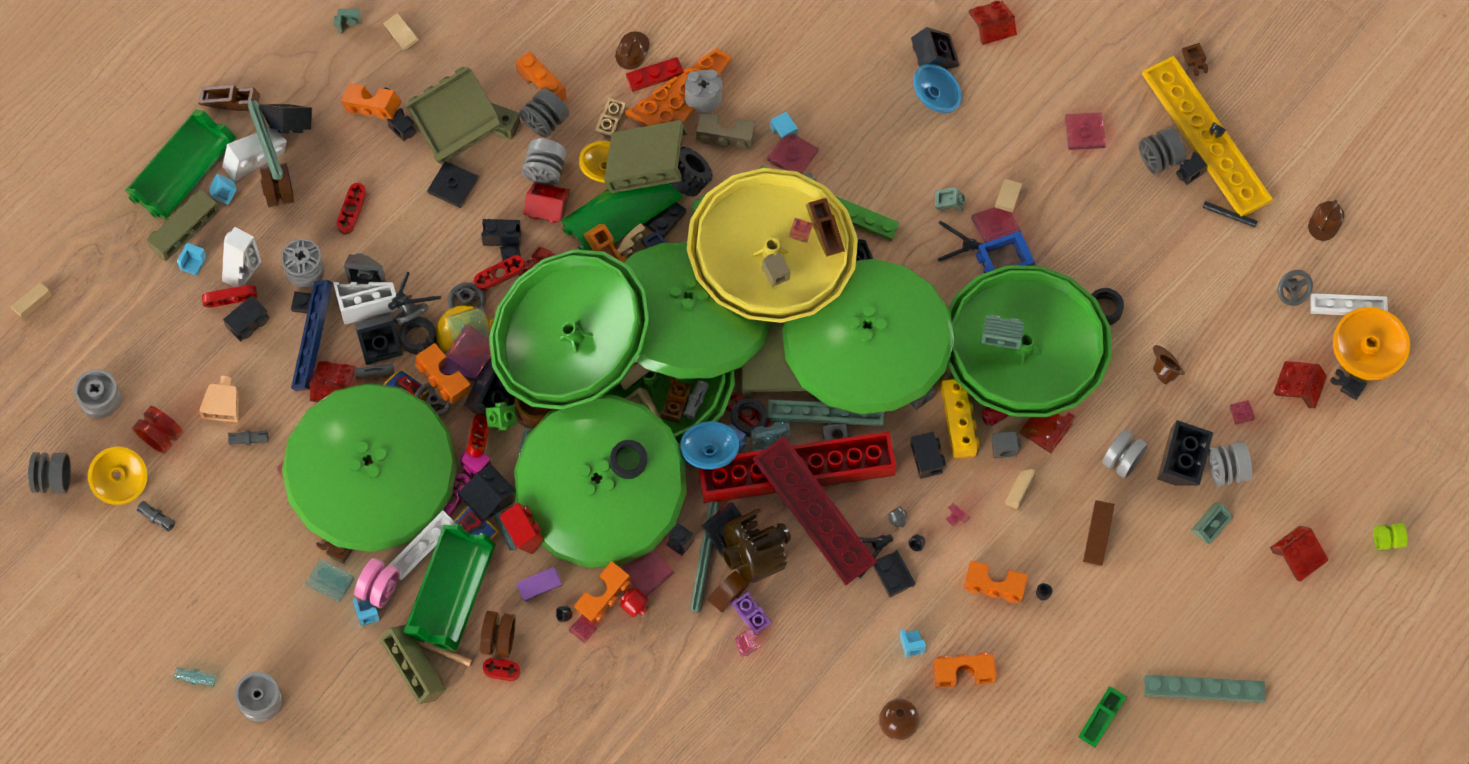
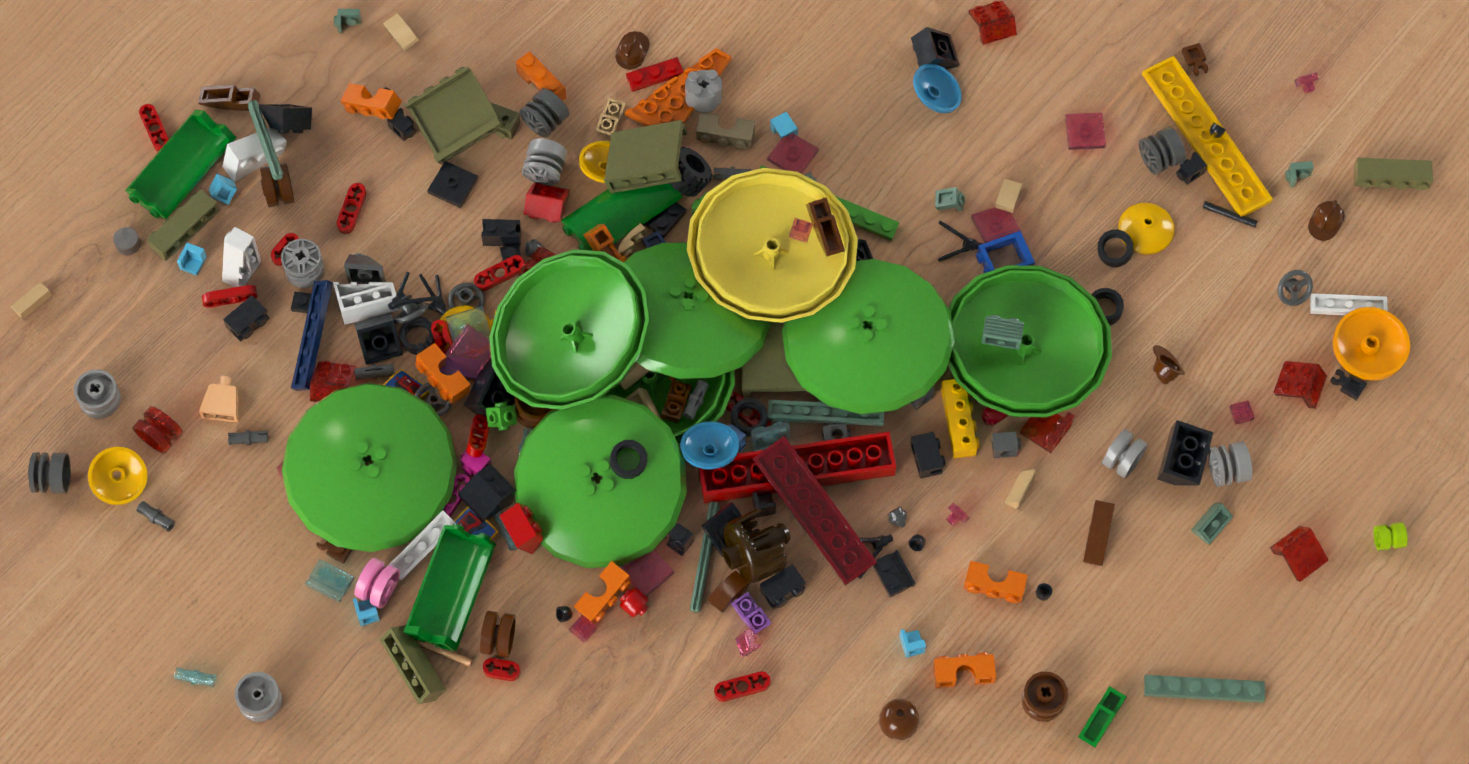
medium lavender slope [516,567,563,601] -> none
dark tan brick [762,253,791,287] -> none
none -> flat silver piece [113,227,140,255]
none -> red beam [139,104,169,152]
none -> red beam [270,233,299,266]
none -> black plant [414,274,447,316]
none -> red beam [431,320,457,355]
none -> dark grey plate [525,239,545,258]
none -> dark grey pin [713,167,752,179]
none -> red beam [714,671,770,702]
none -> black panel [752,492,776,518]
none -> black brick [759,564,806,609]
none -> reddish brown wheel [1022,671,1068,722]
none -> black tyre [1098,229,1133,267]
none -> yellow dish [1118,203,1175,255]
none -> sand green bracket [1285,161,1314,187]
none -> clear pink tile [1294,72,1319,94]
none -> olive brick [1354,158,1433,190]

